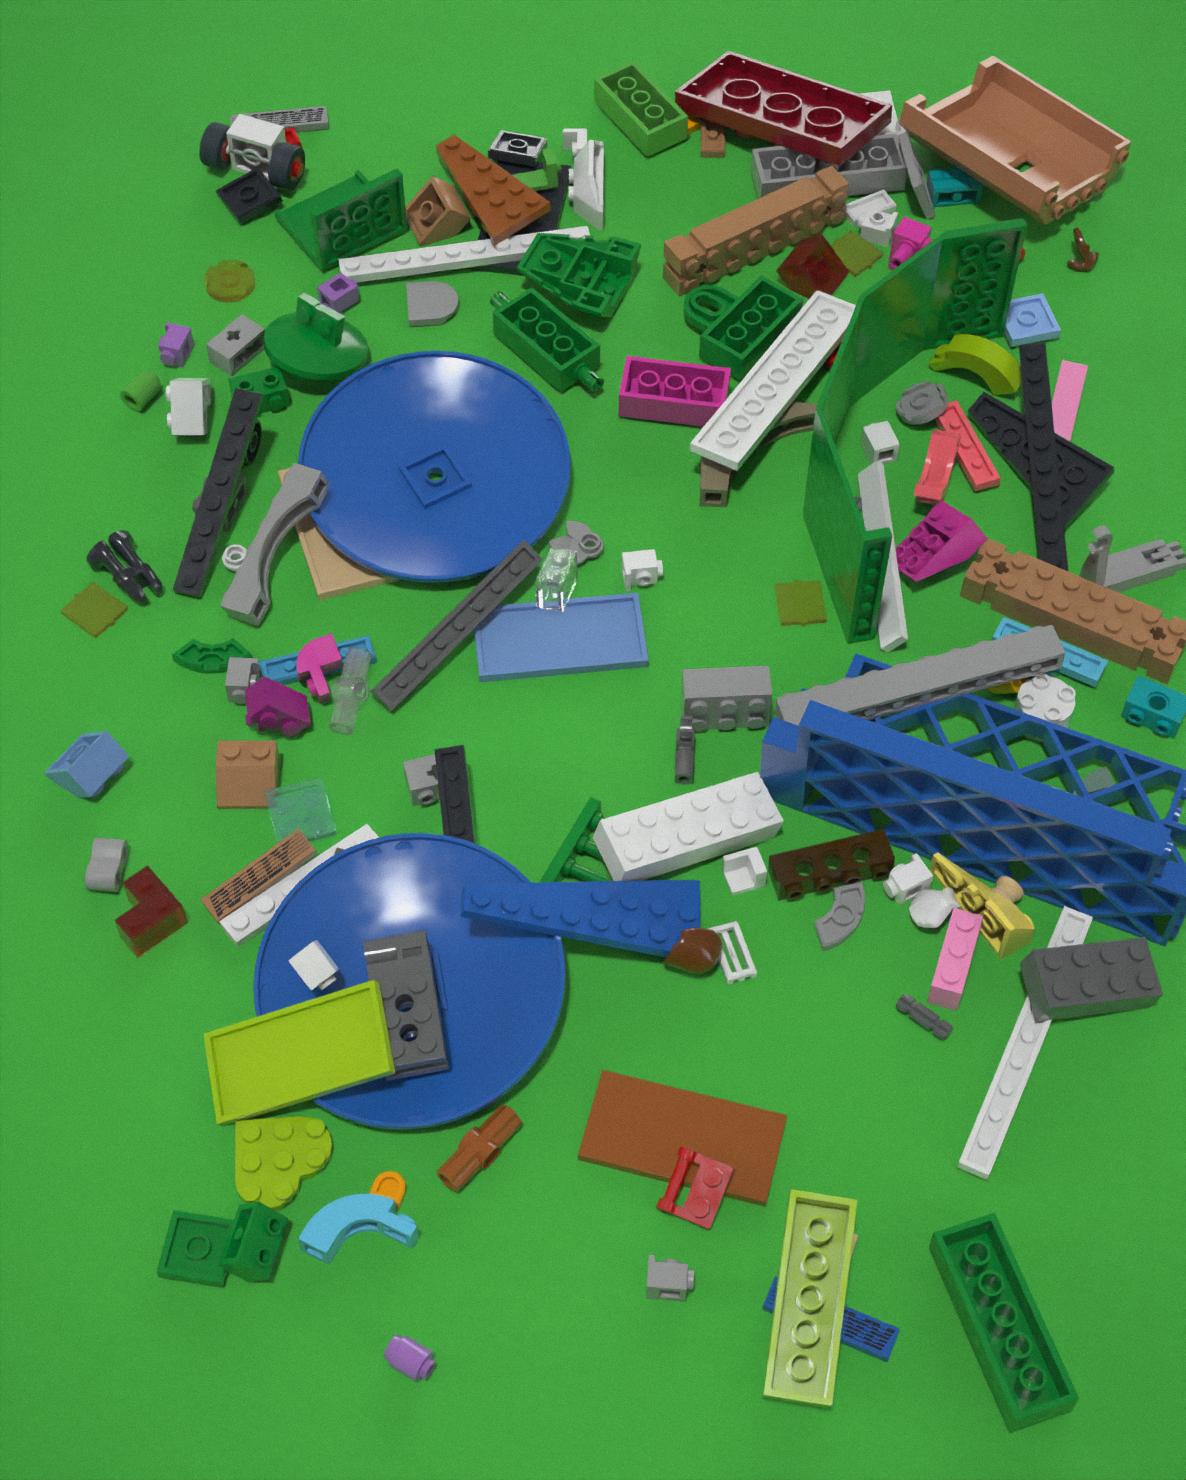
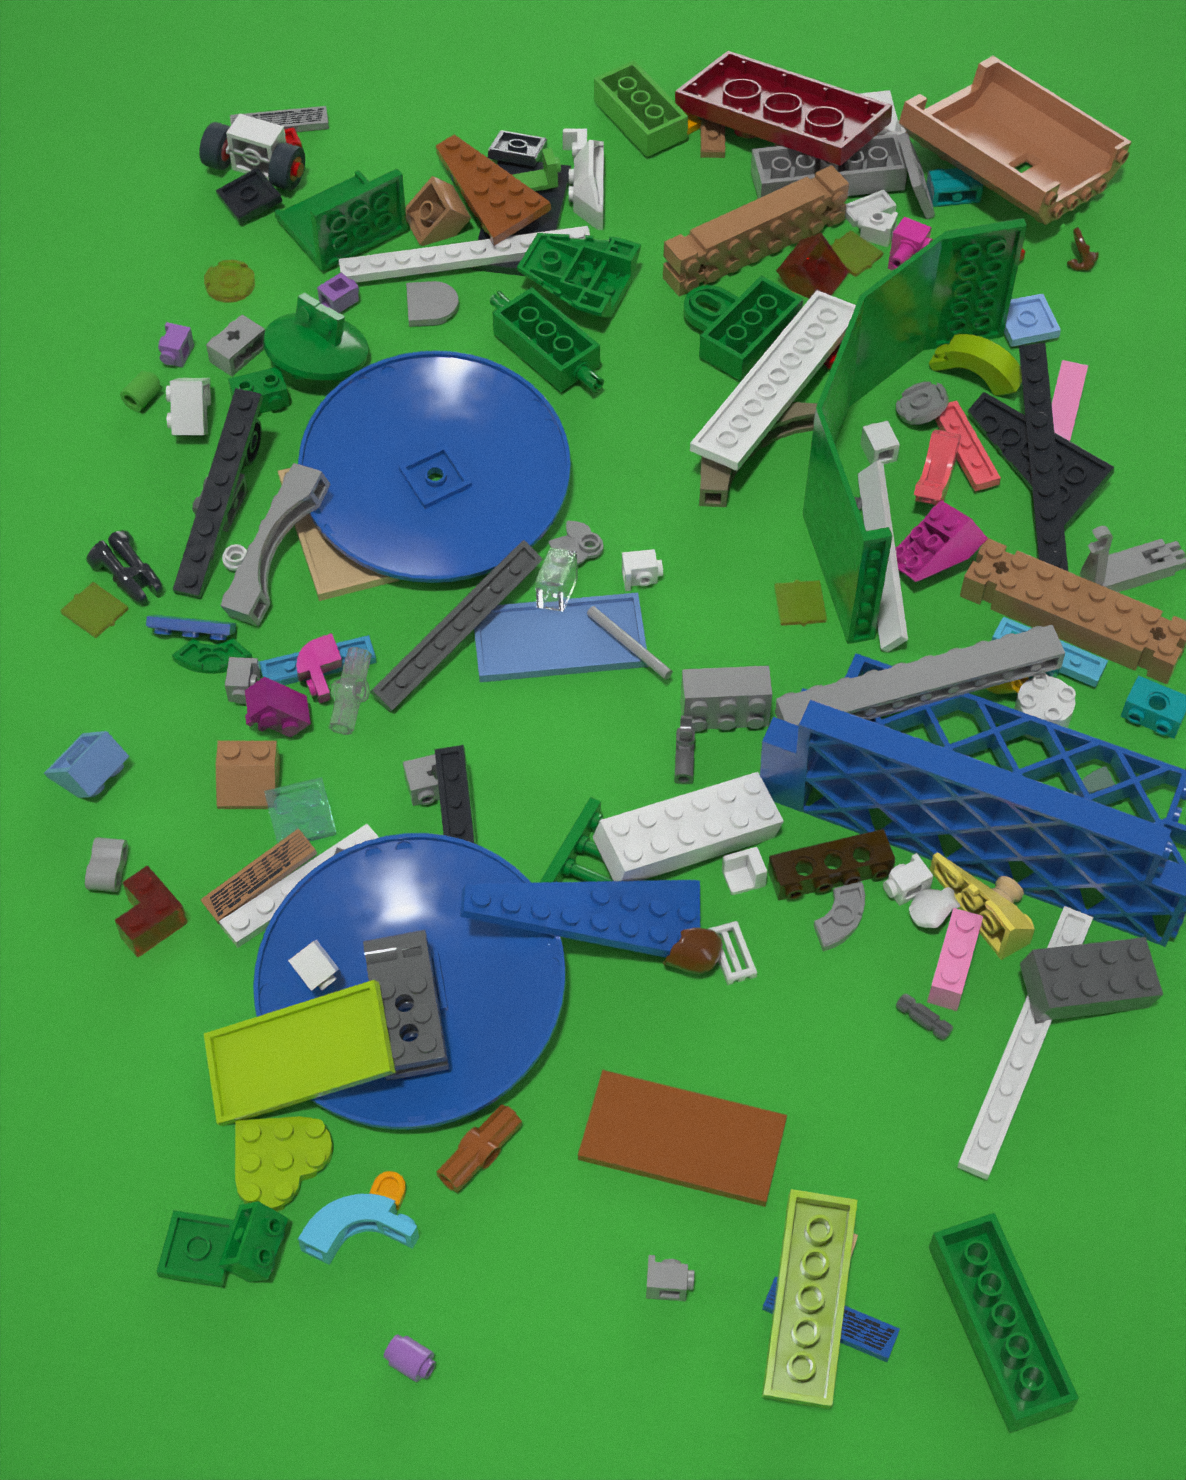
dark pink brick [618,356,731,427] -> none
red plate [656,1146,735,1230] -> none
none -> blue tile [146,615,236,640]
none -> light grey bar [587,606,673,680]

